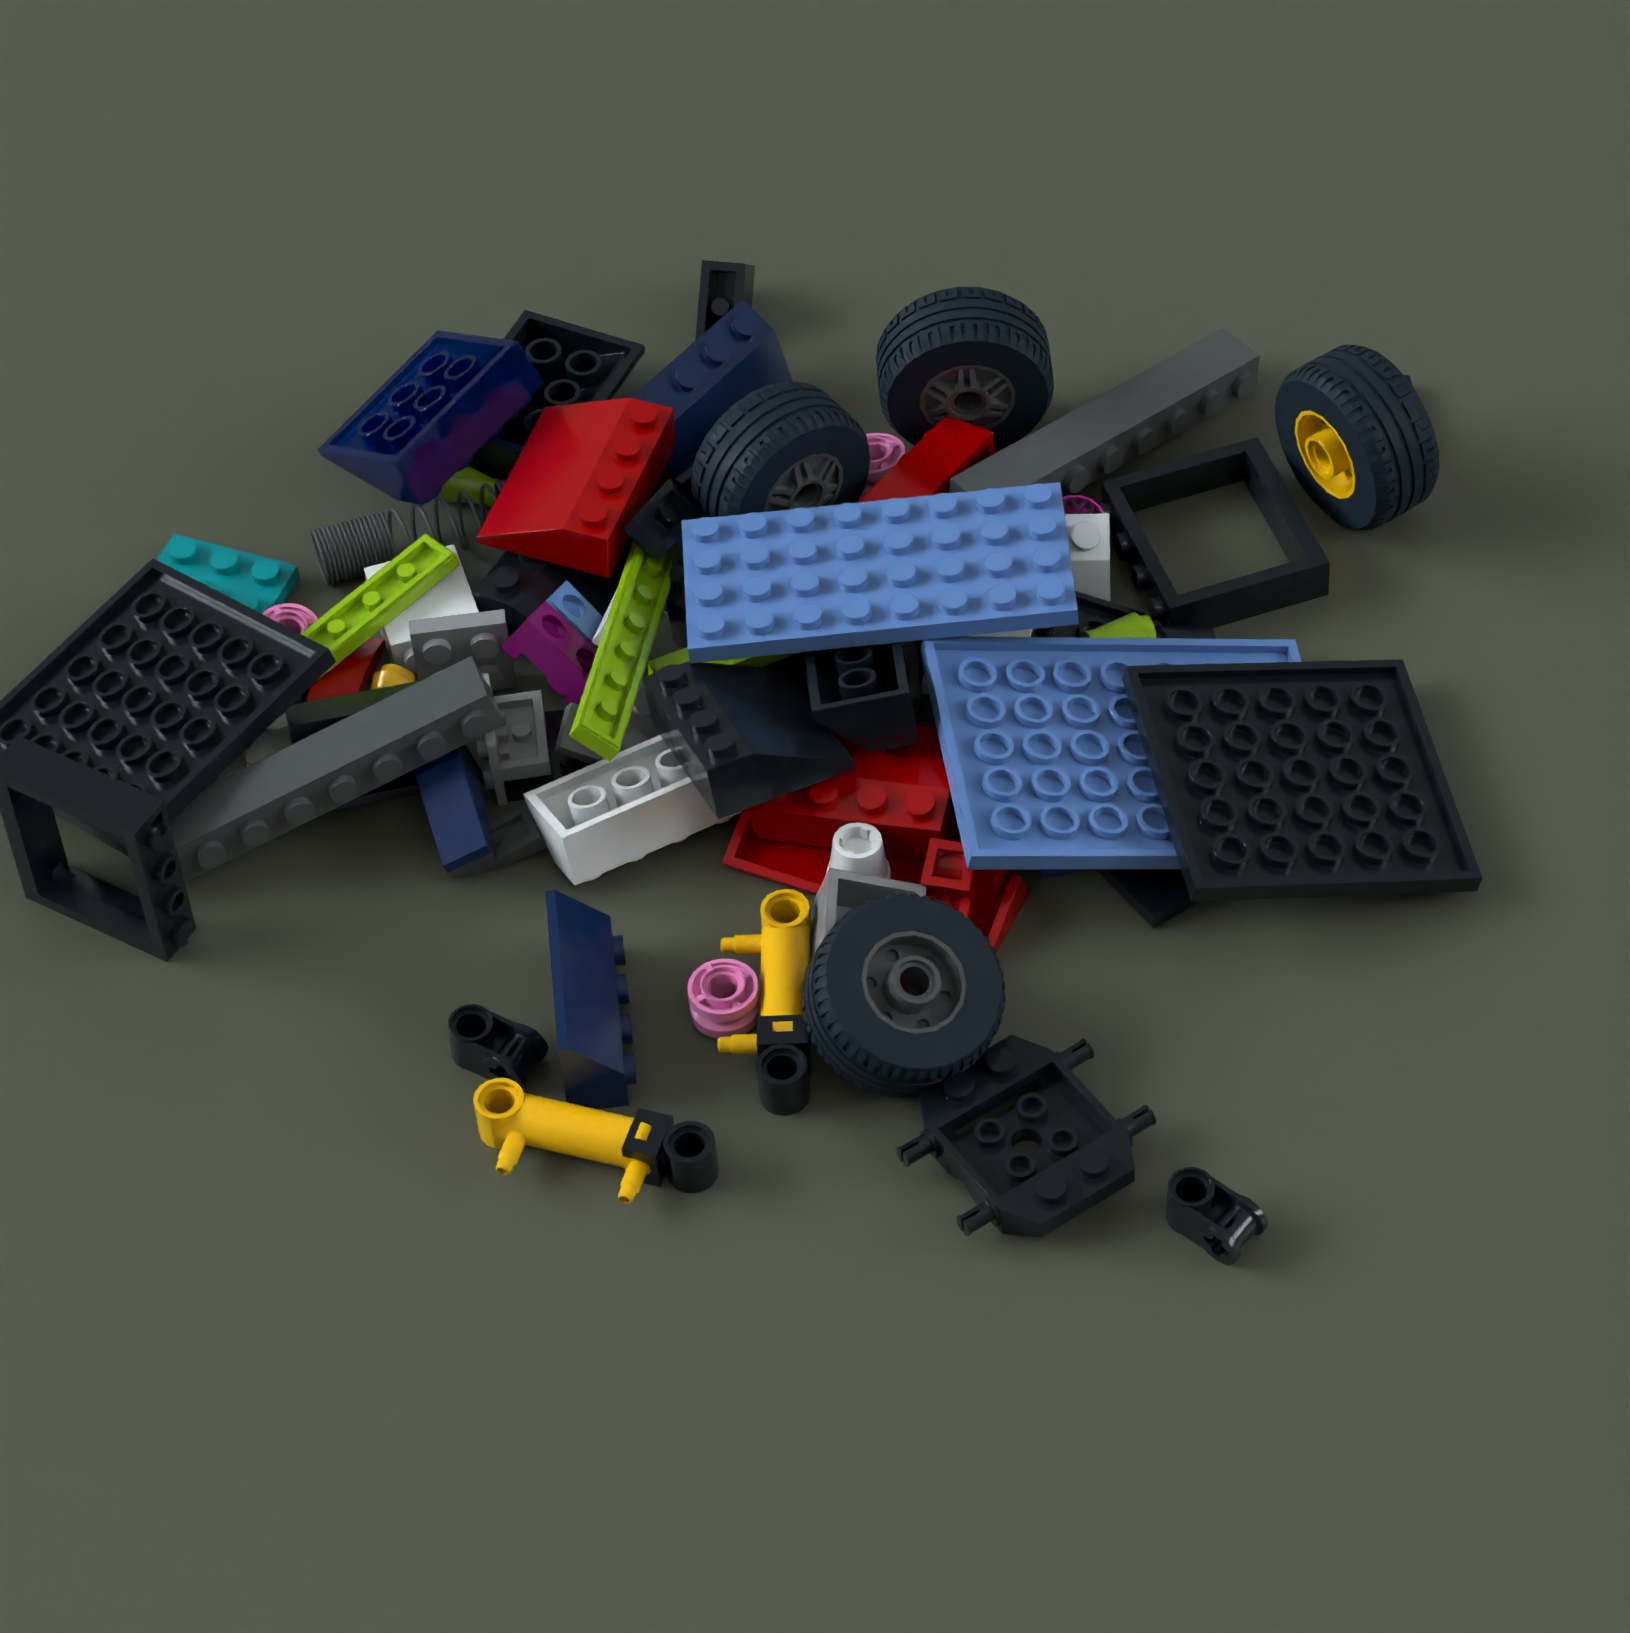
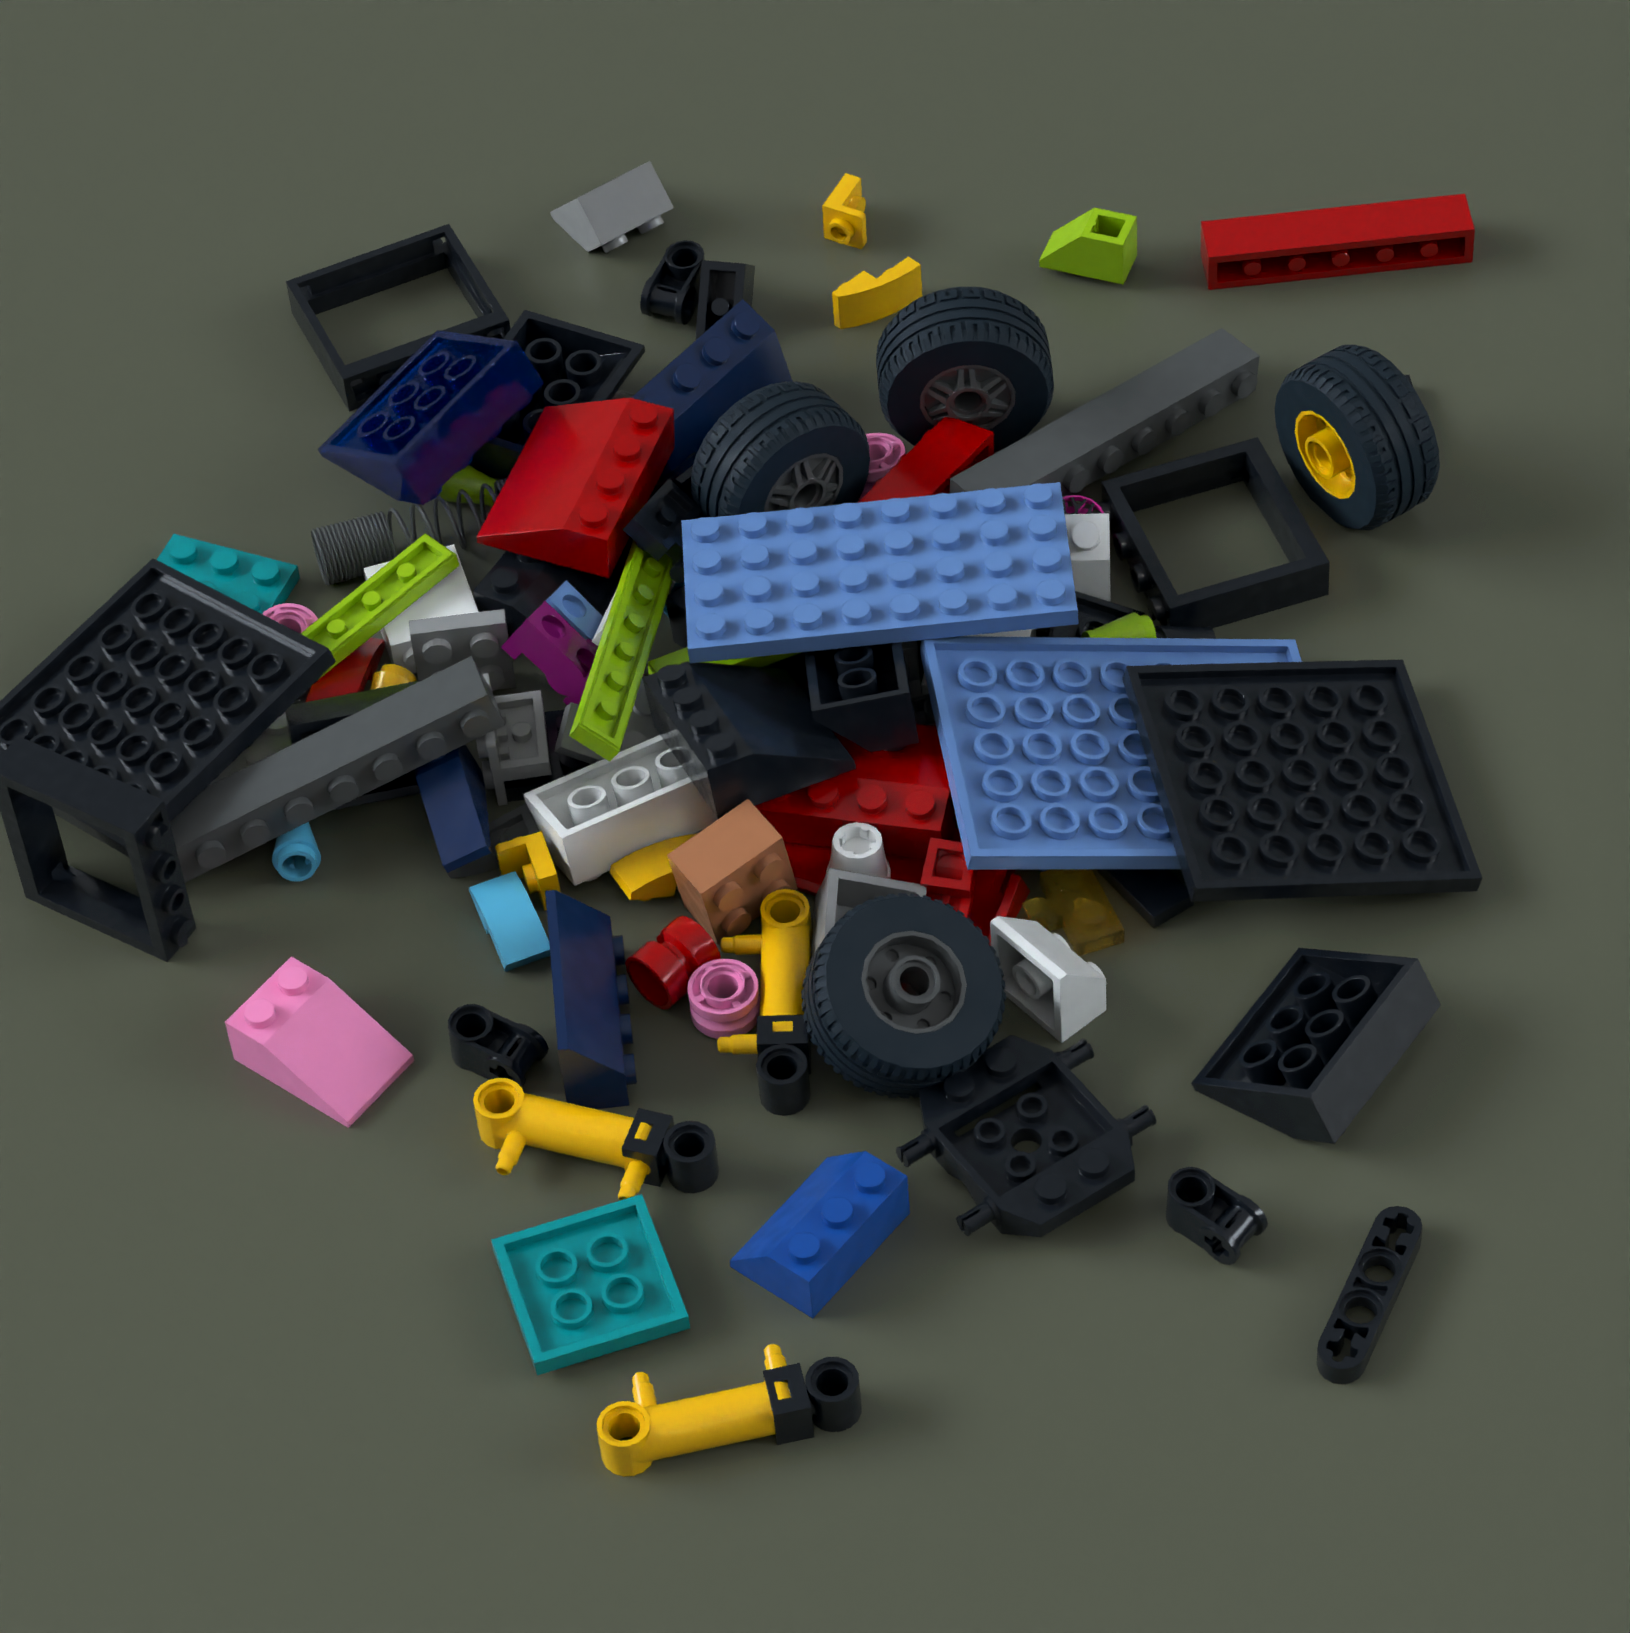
none -> bright pink slope [225,956,414,1128]
none -> medium azure cone [272,822,321,882]
none -> black window [286,224,511,411]
none -> medium azure slope [469,871,550,972]
none -> teal plate [491,1194,690,1375]
none -> yellow bracket [495,831,561,911]
none -> light grey slope [550,161,674,253]
none -> yellow piece [597,1344,862,1477]
none -> yellow slope [609,833,698,901]
none -> red wheel [625,916,721,1010]
none -> black piece [640,240,705,325]
none -> nougat brick [667,799,798,945]
none -> blue slope [730,1151,910,1318]
none -> yellow bracket [822,173,867,249]
none -> yellow slope [832,256,922,329]
none -> white slope [990,916,1107,1043]
none -> clear yellow plate [1023,869,1125,956]
none -> lime slope [1039,207,1137,285]
none -> black slope [1191,948,1441,1144]
none -> red brick [1201,194,1475,290]
none -> black beam [1317,1206,1422,1384]

